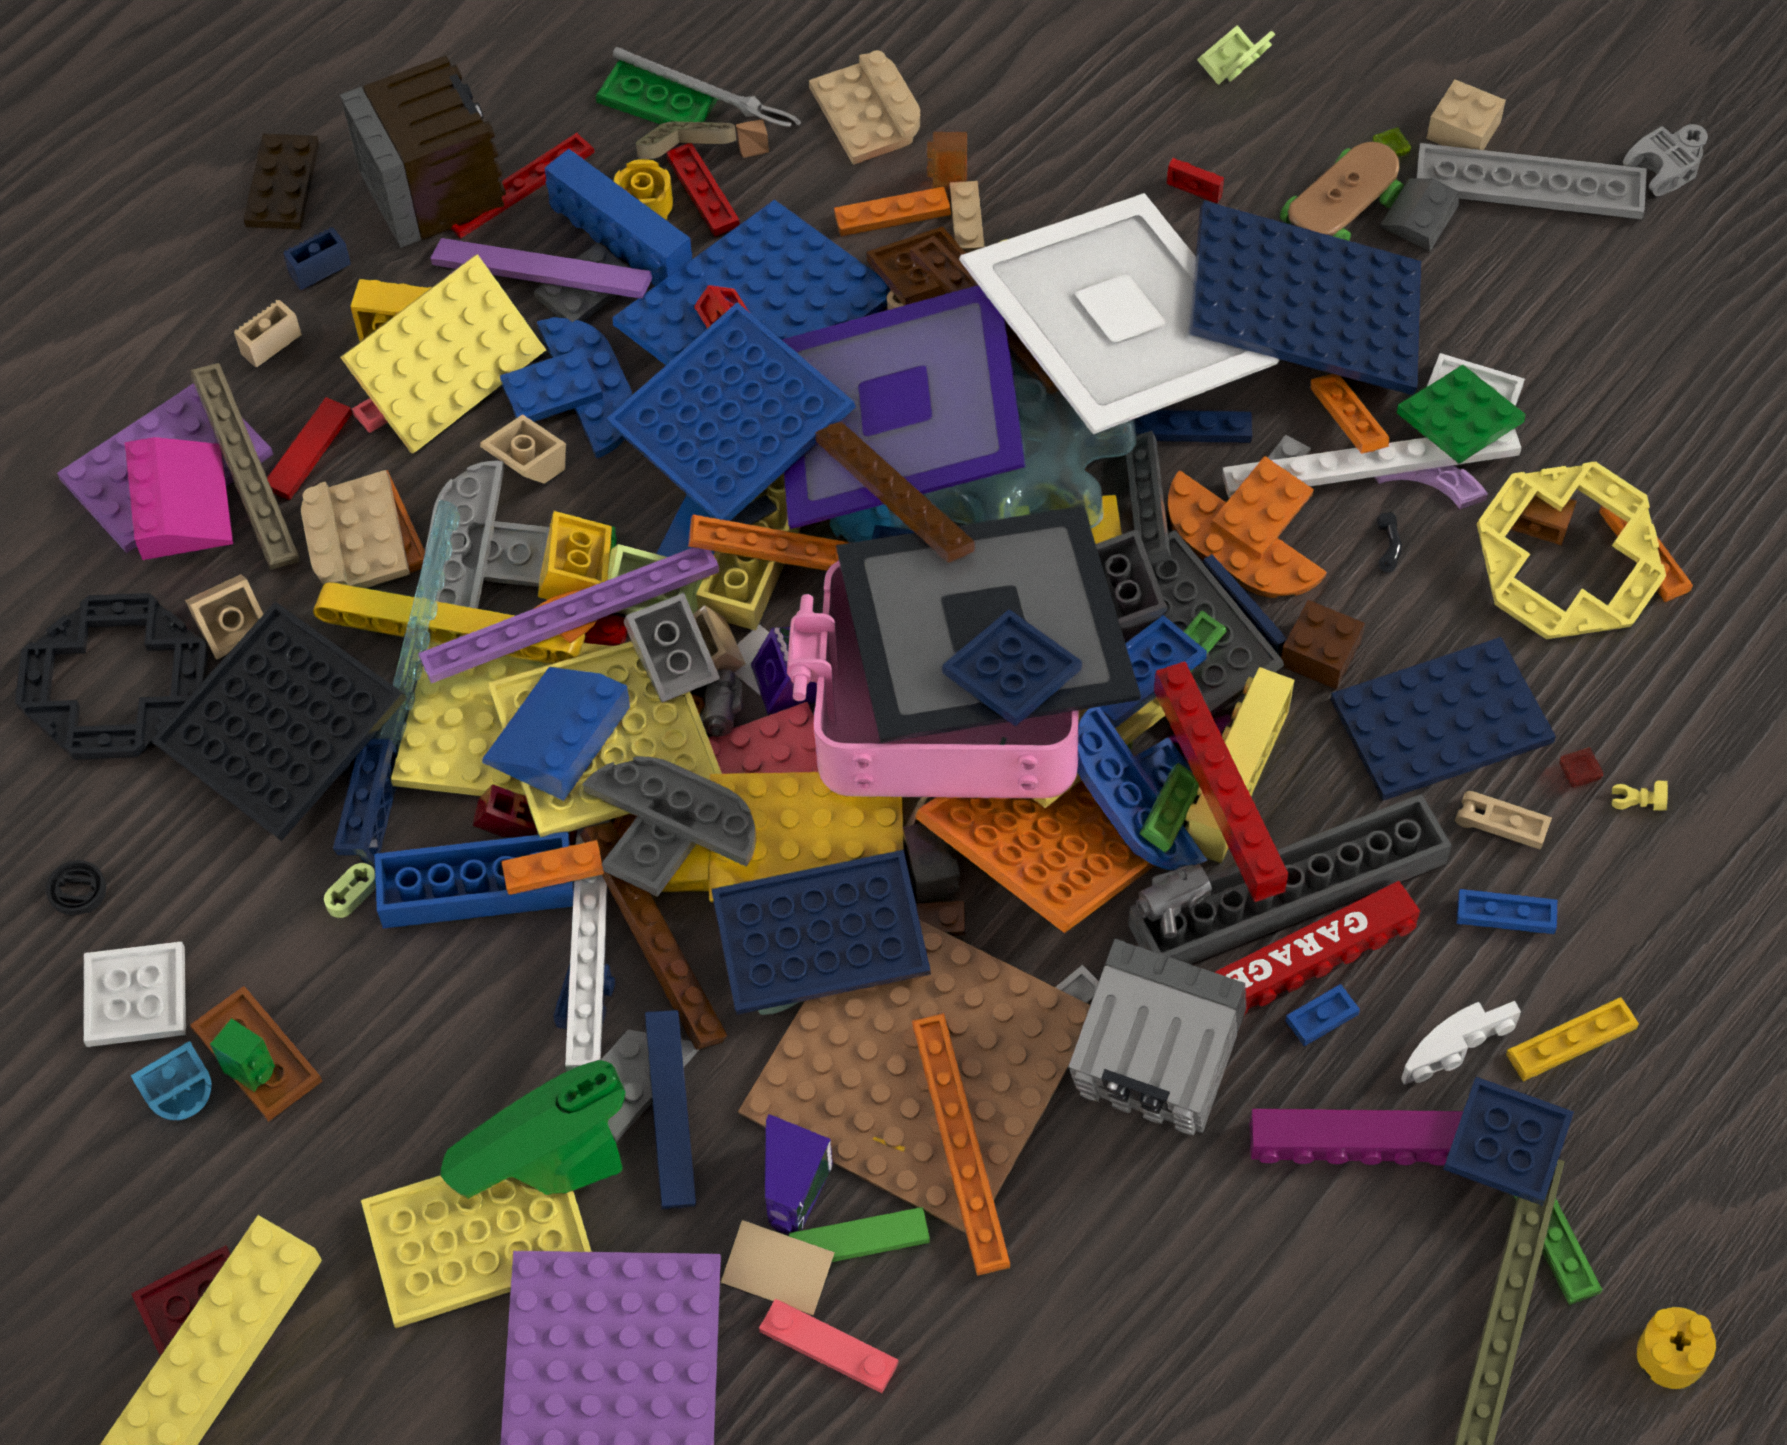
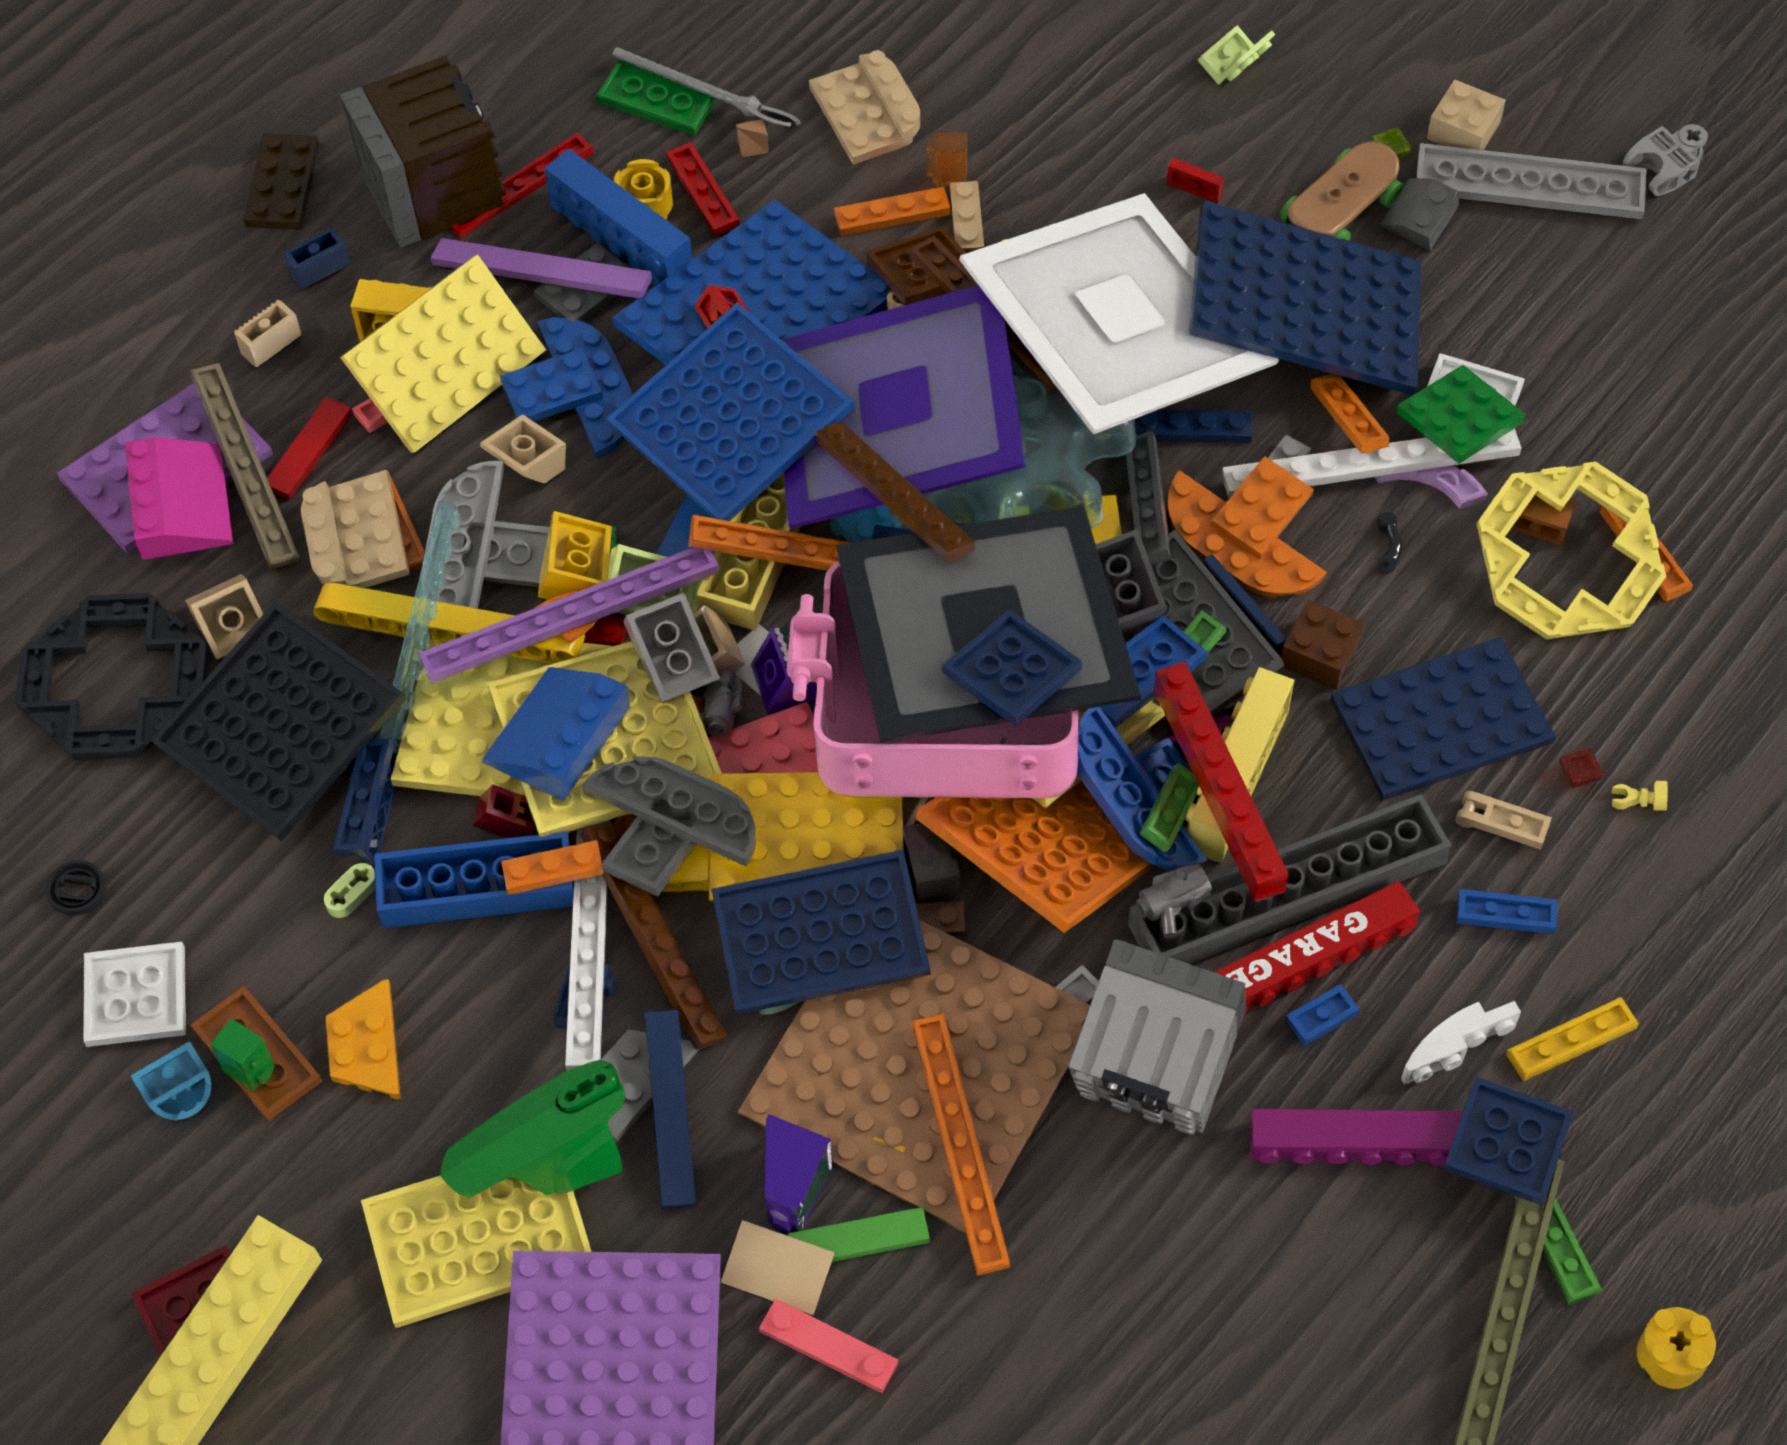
dark tan beam [636,121,736,159] -> none
black window [730,494,778,525] -> none
none -> light orange wing [325,979,401,1099]

